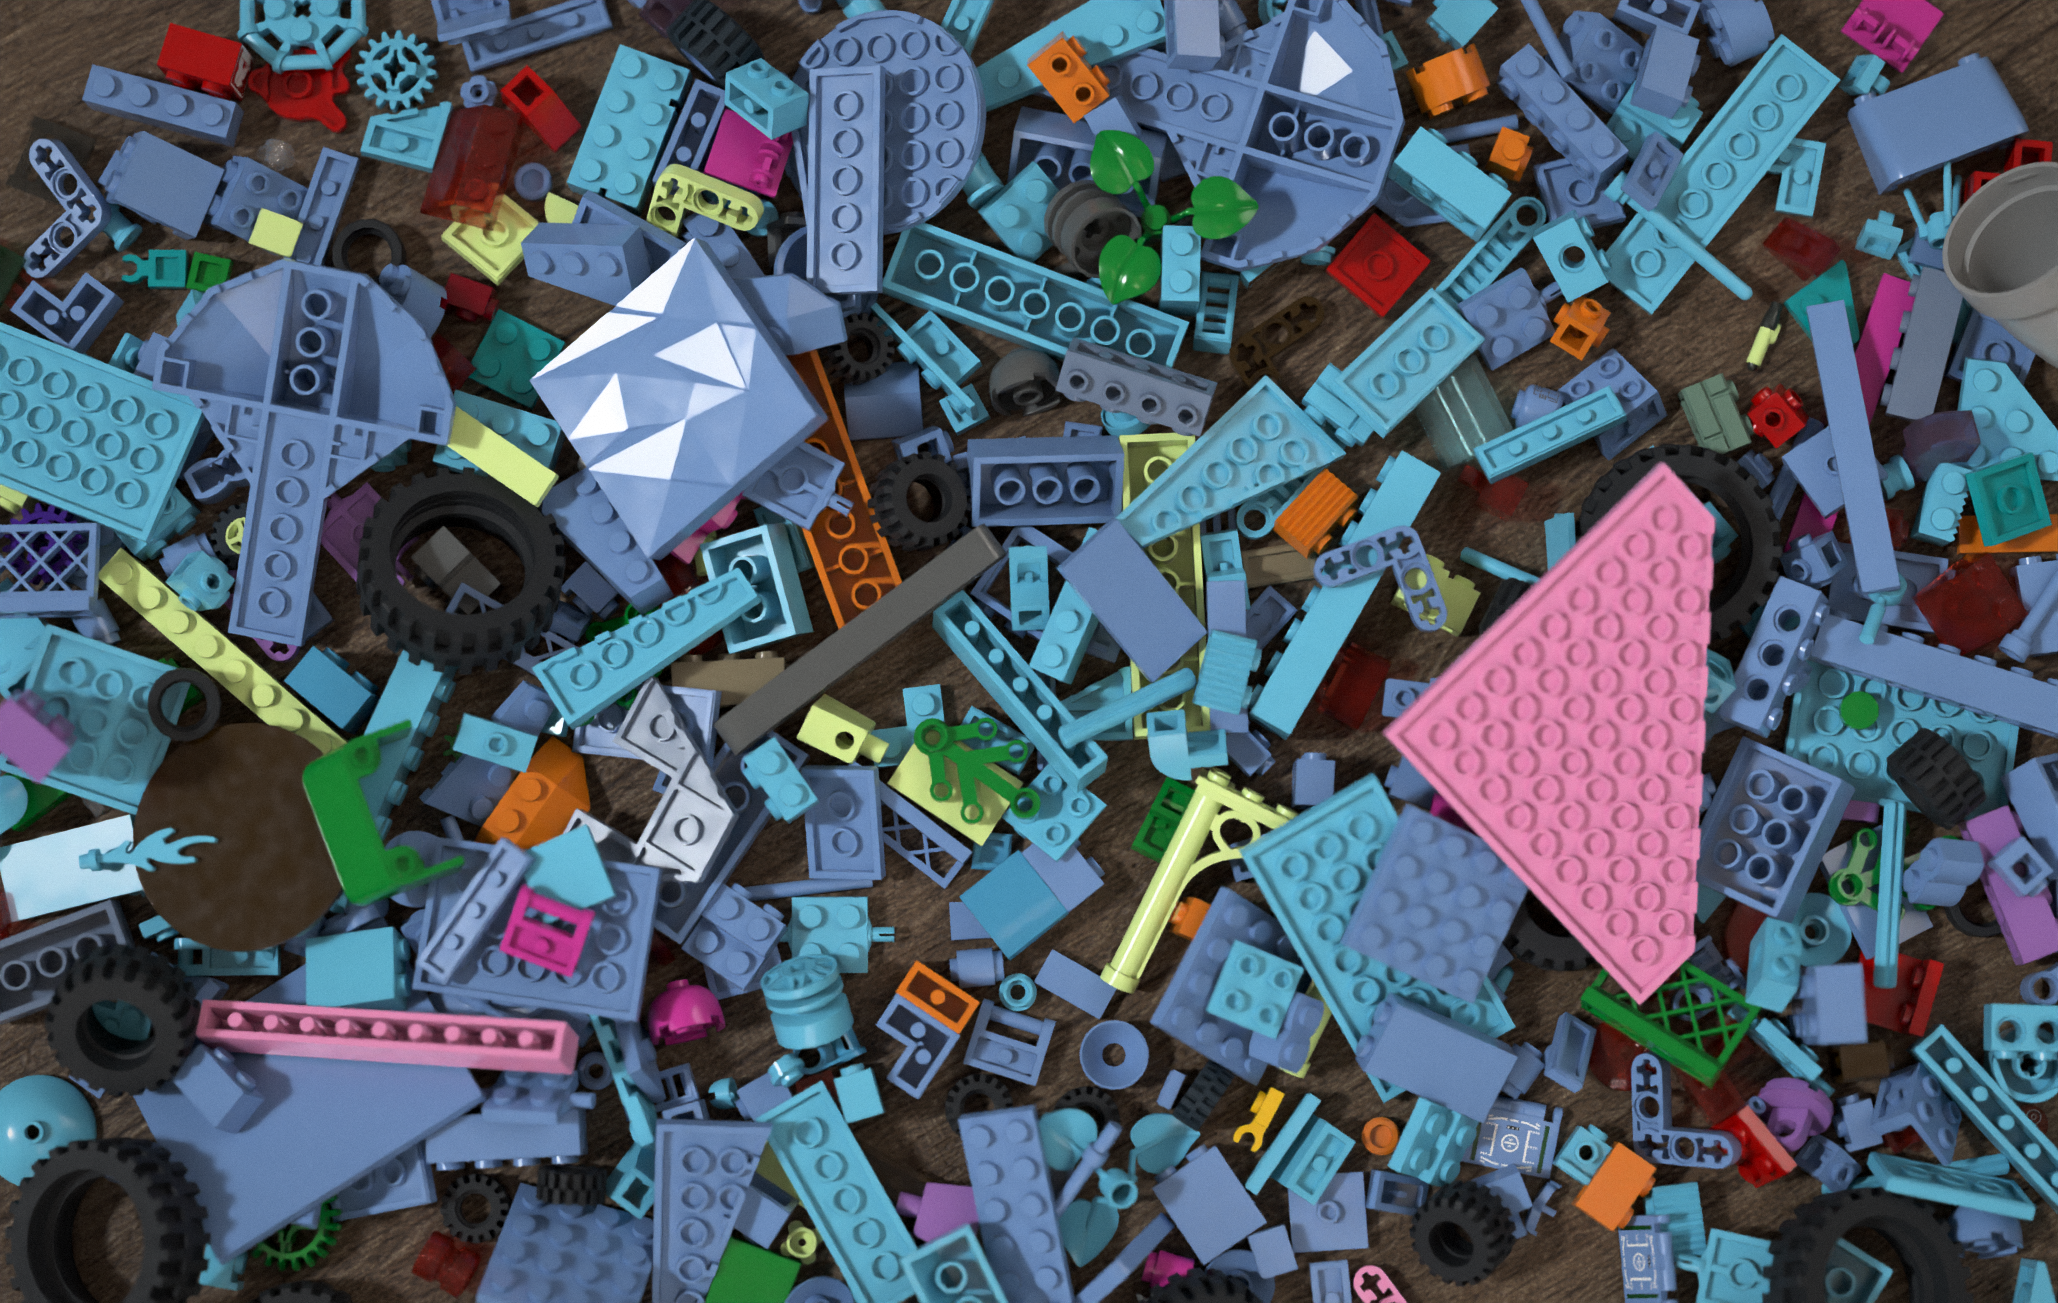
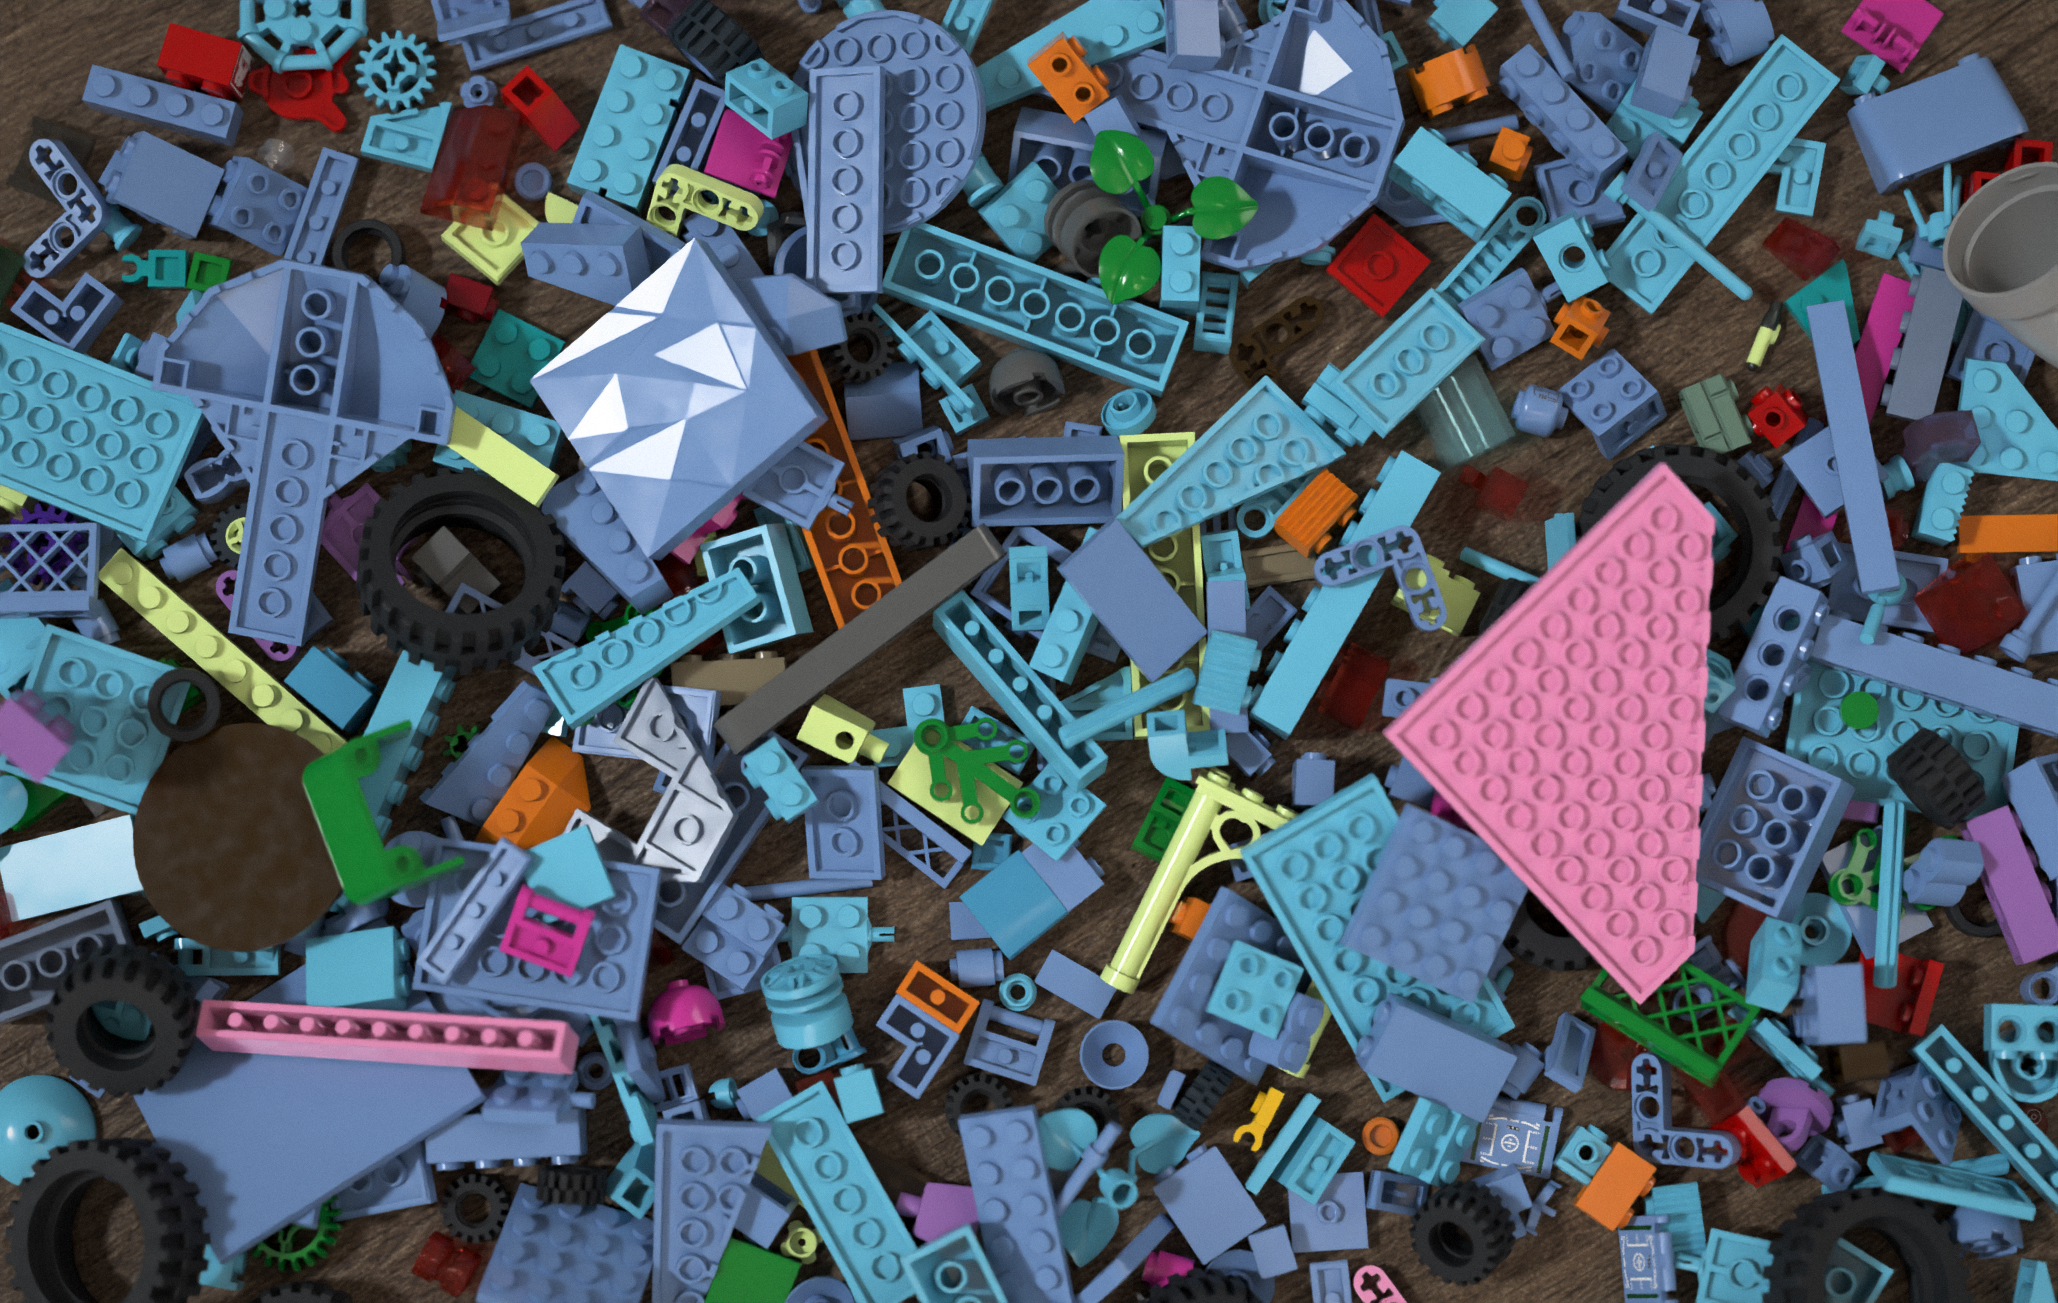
medium azure piece [78,828,218,872] -> none
medium azure brick [166,550,235,612] -> none
medium blue brick [172,1044,265,1134] -> none
yellowish green slope [248,208,303,258] -> none
medium azure plate [452,712,538,773] -> none
medium azure plate [768,1053,805,1088] -> none
sand blue brick [1055,337,1217,437] -> none
medium azure tile [1473,385,1627,484] -> none
teal plate [1965,452,2052,547] -> none
medium blue brick [1986,836,2053,898] -> none

